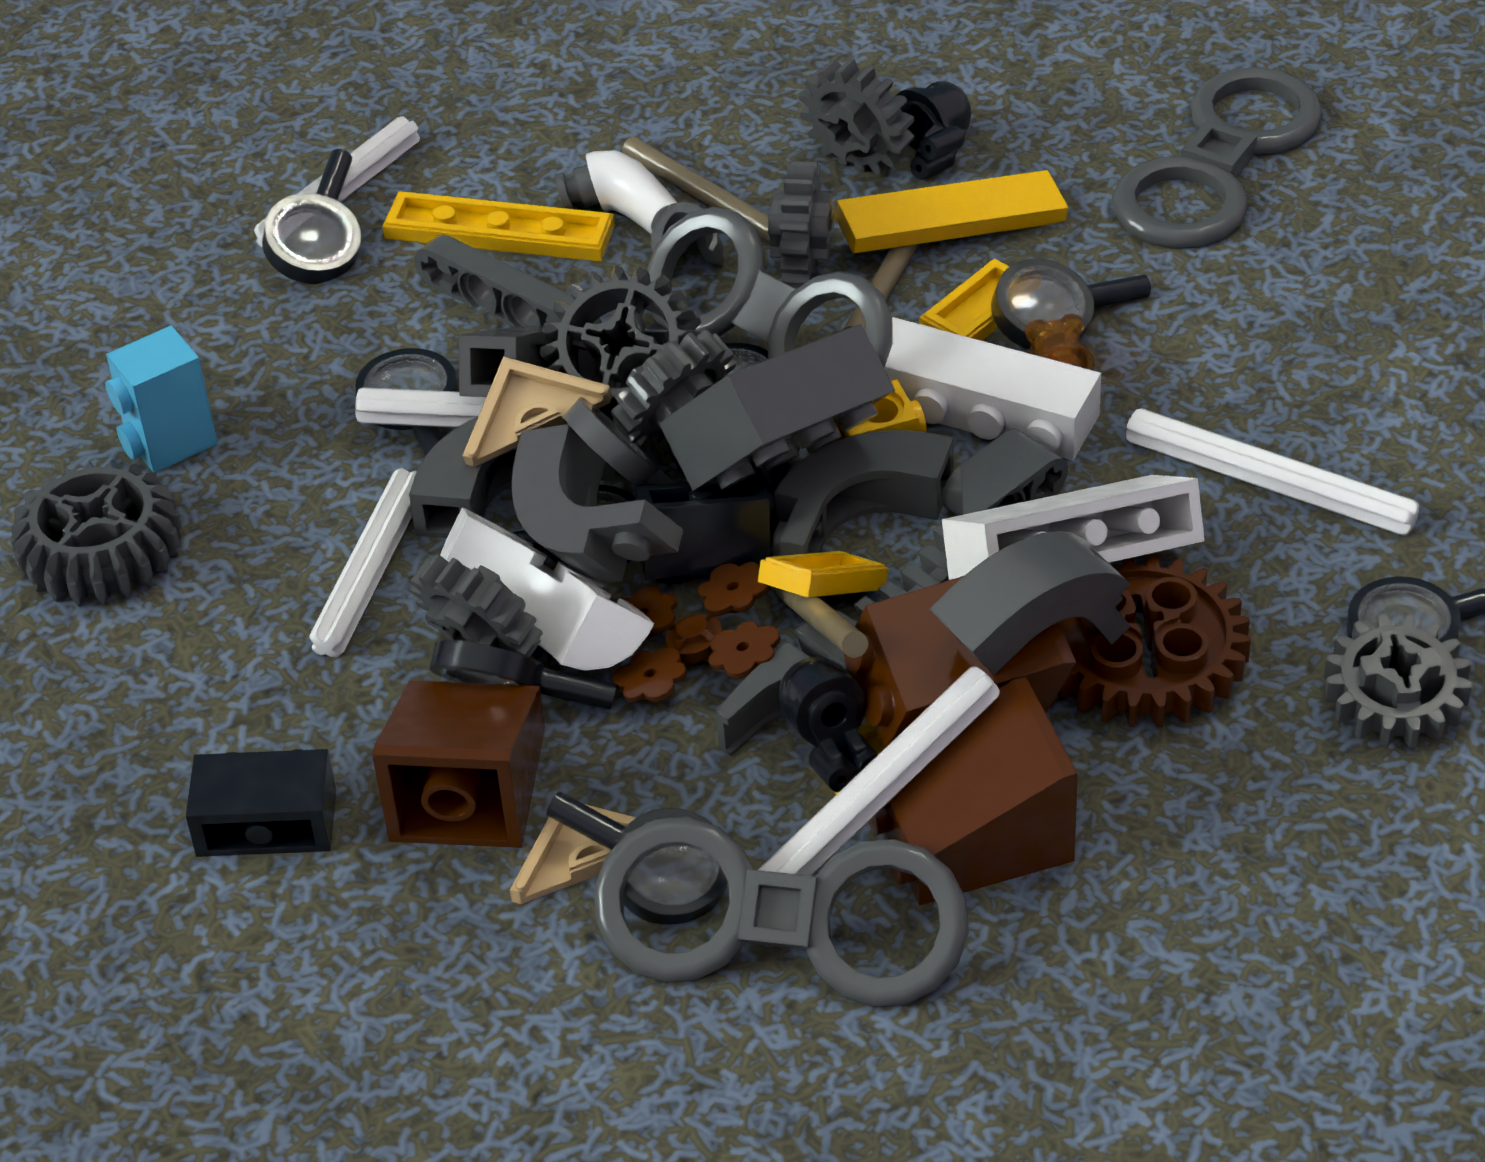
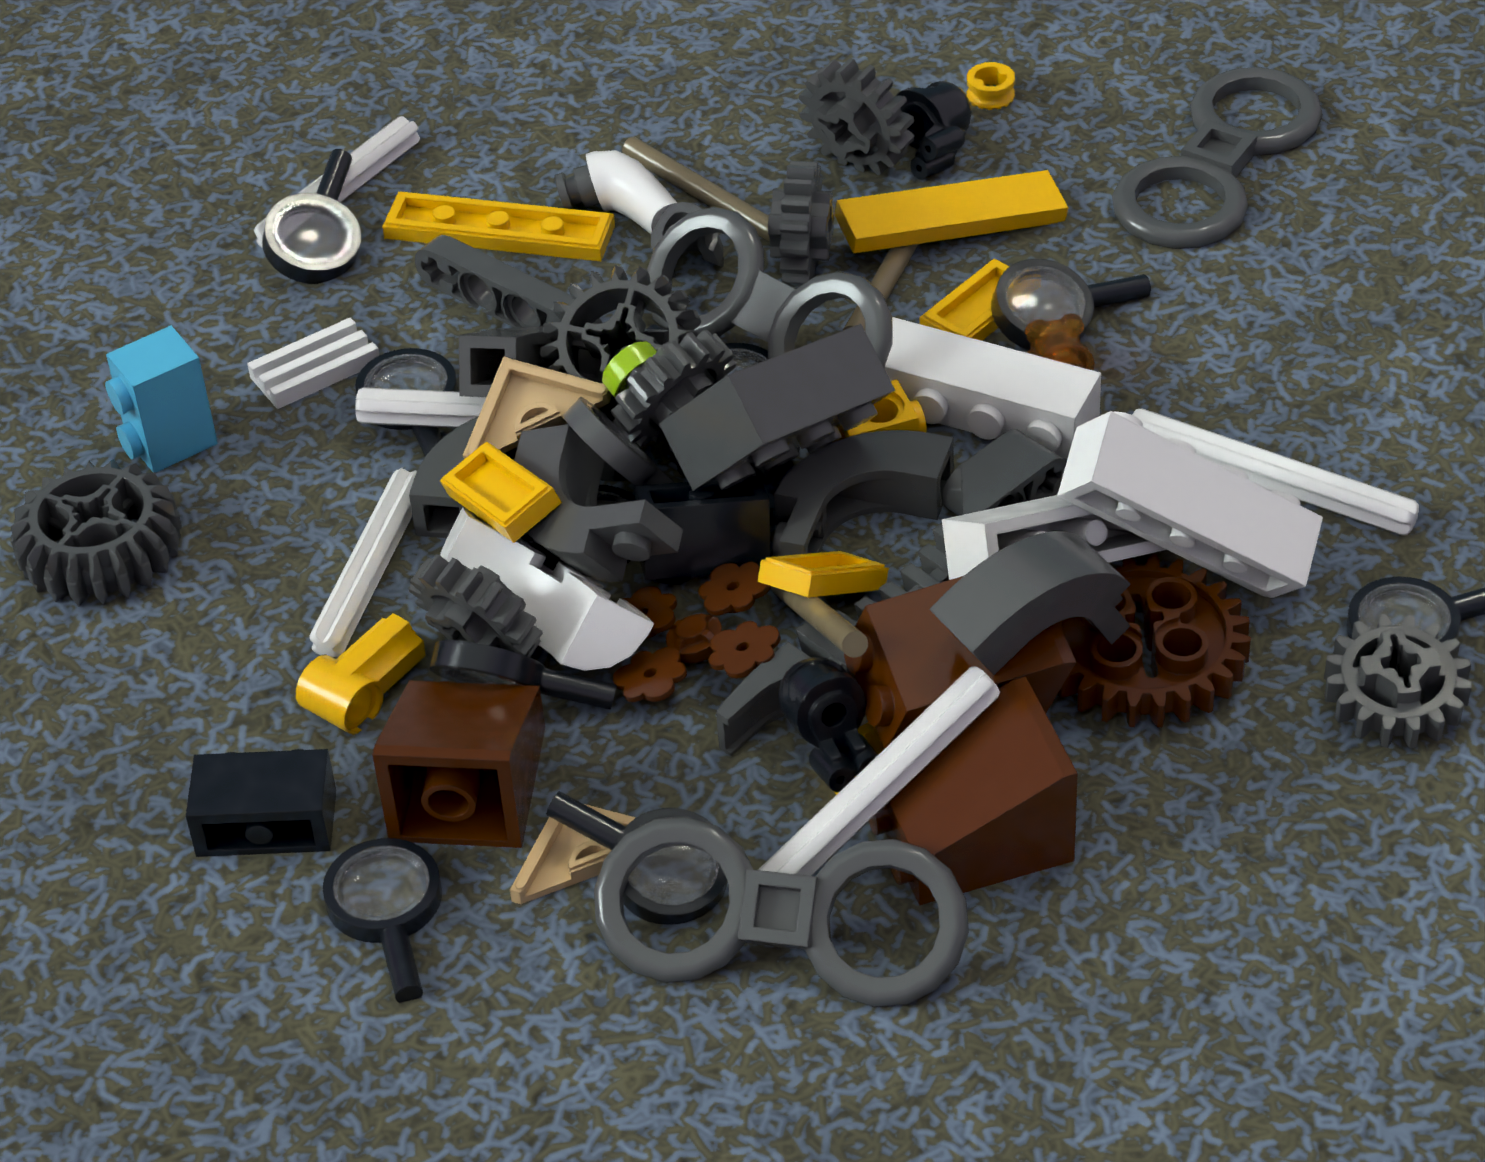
none -> white tile [247,317,379,409]
none -> yellow piece [296,613,426,735]
none -> piece [323,838,442,1003]
none -> yellow tile [440,442,562,543]
none -> lime tile [602,341,657,397]
none -> yellow bush [967,62,1015,110]
none -> white brick [1057,411,1323,598]

